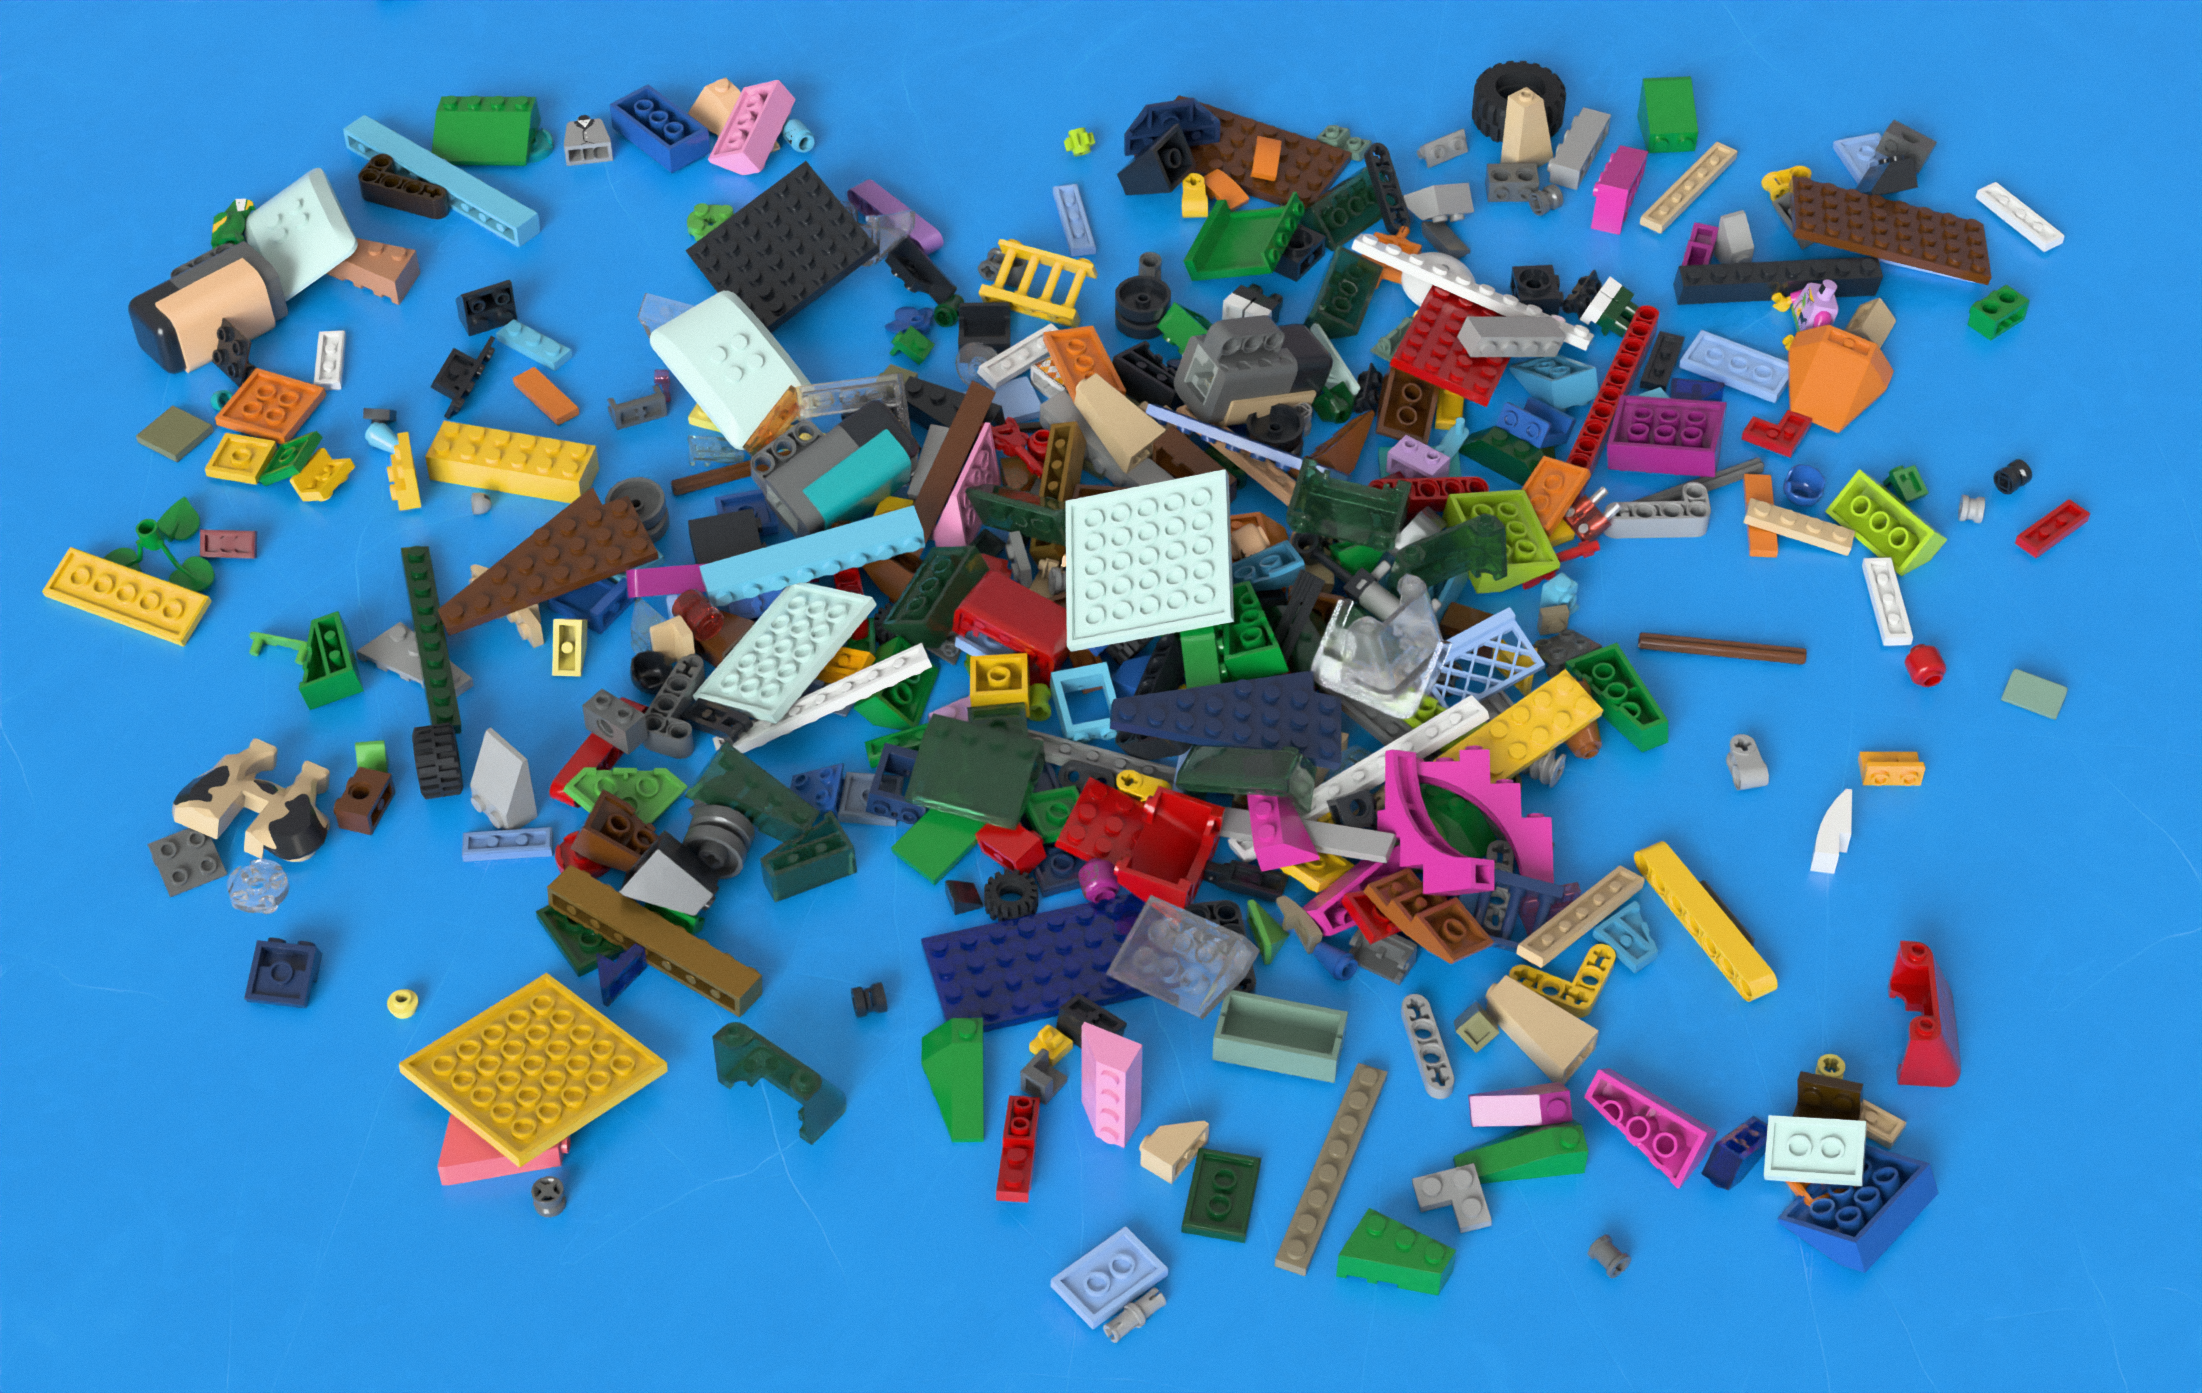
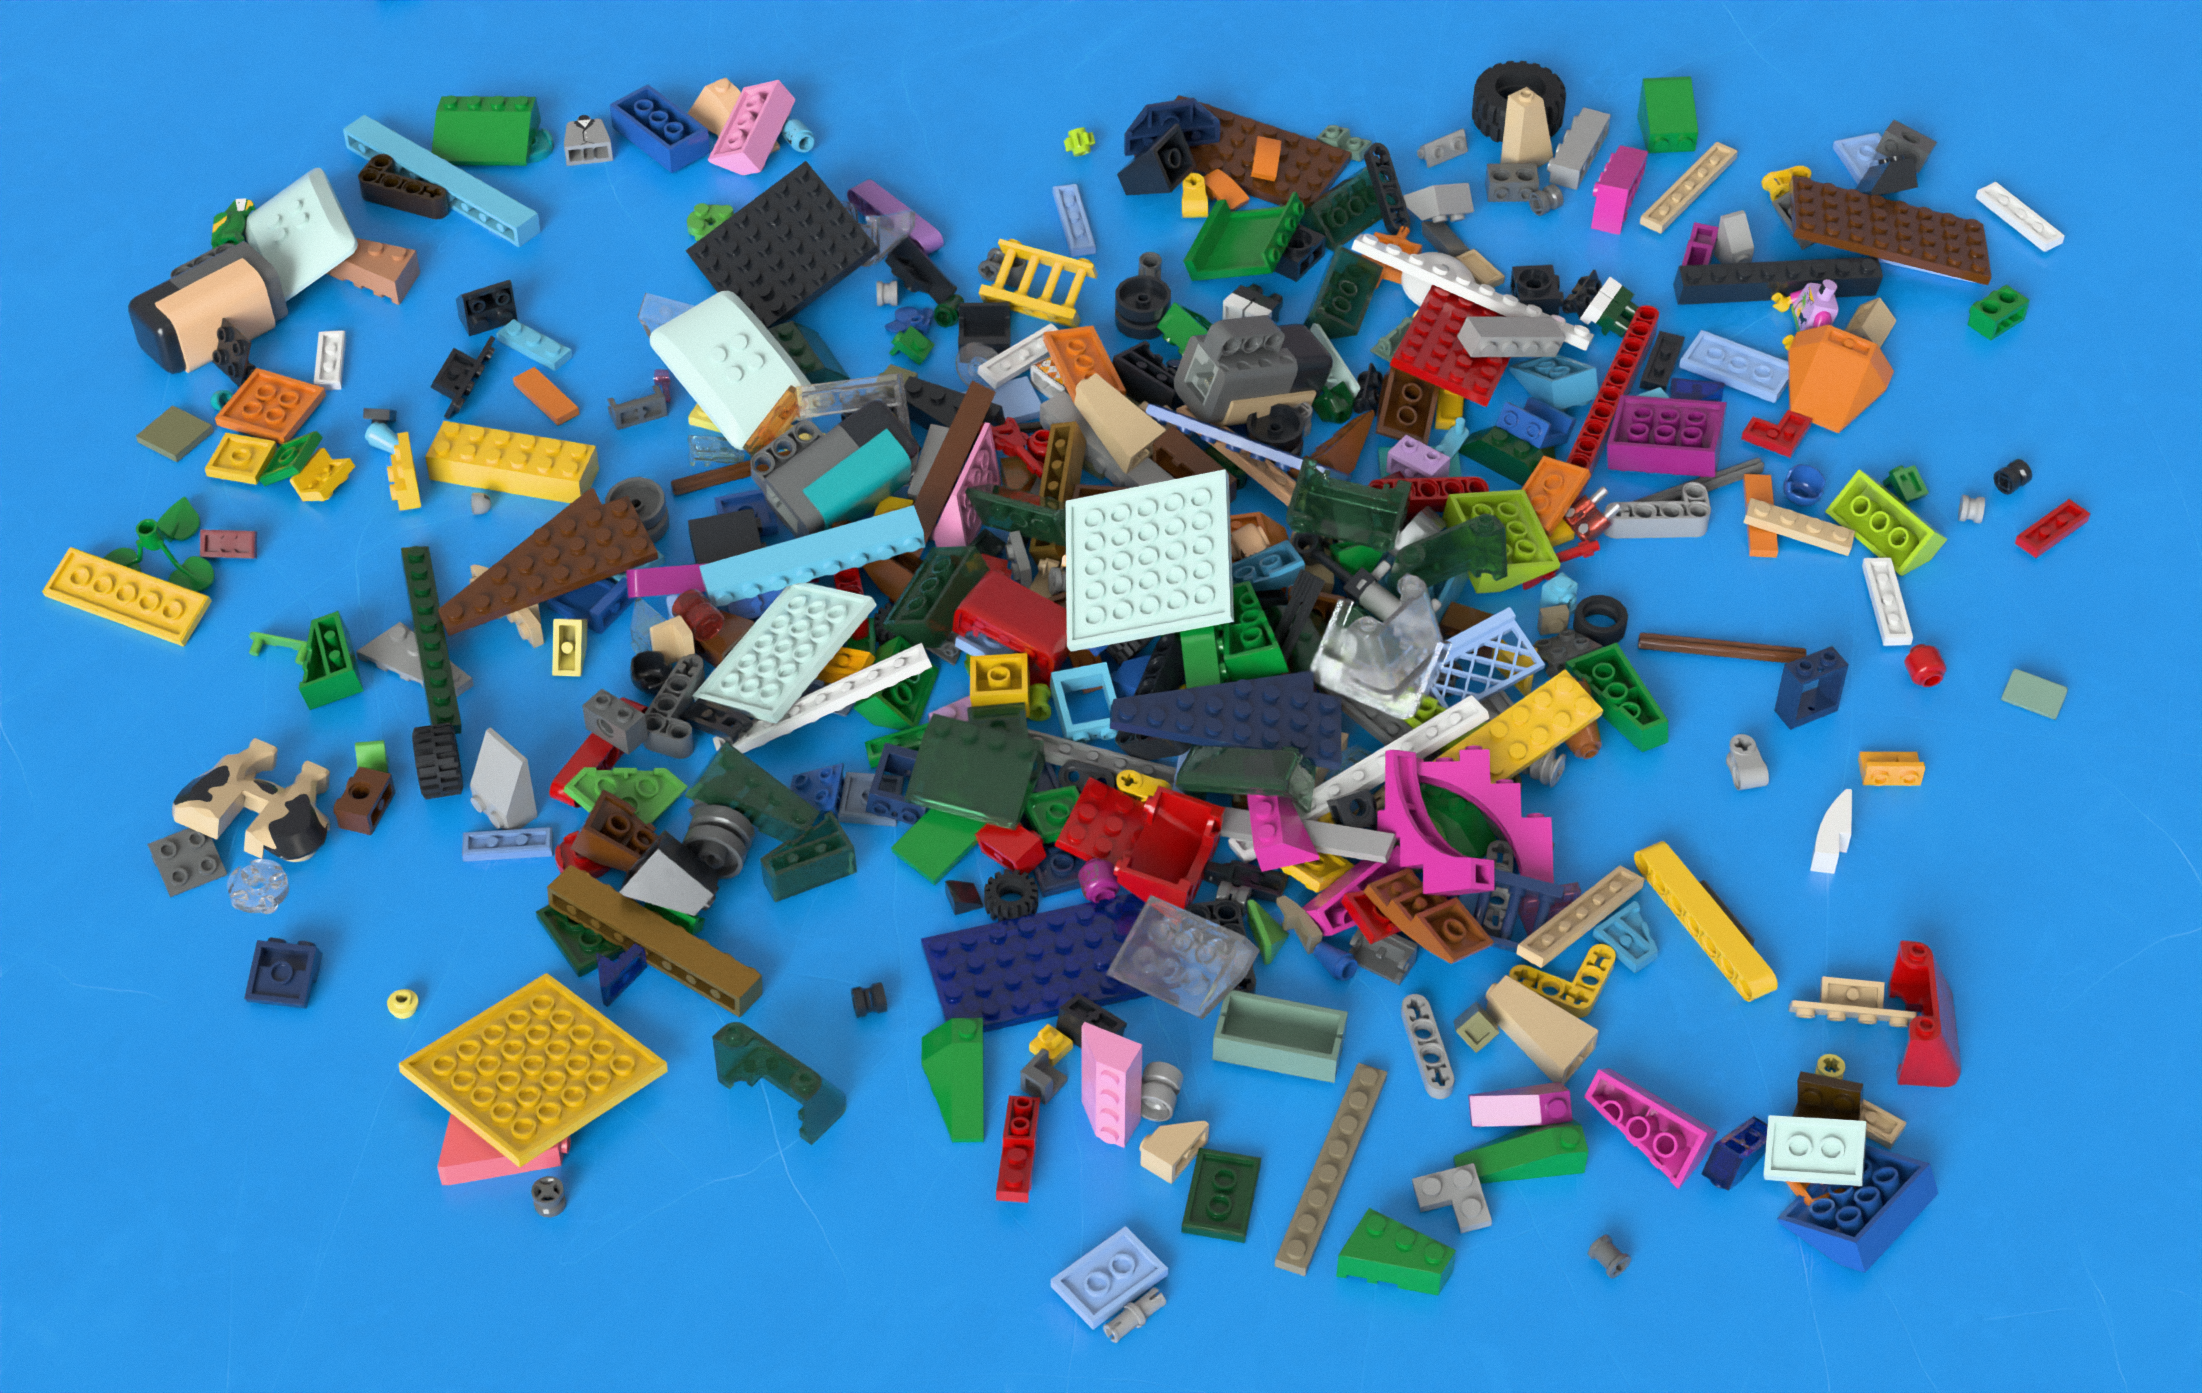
none -> slope [769,321,850,393]
none -> light grey wheel [877,281,898,306]
none -> light grey wheel [1141,1062,1183,1122]
none -> dark grey wheel [1215,880,1252,917]
none -> tan tile [1454,249,1505,288]
none -> black tyre [1573,595,1628,647]
none -> dark blue window [1774,646,1849,730]
none -> tan bracket [1788,976,1917,1027]

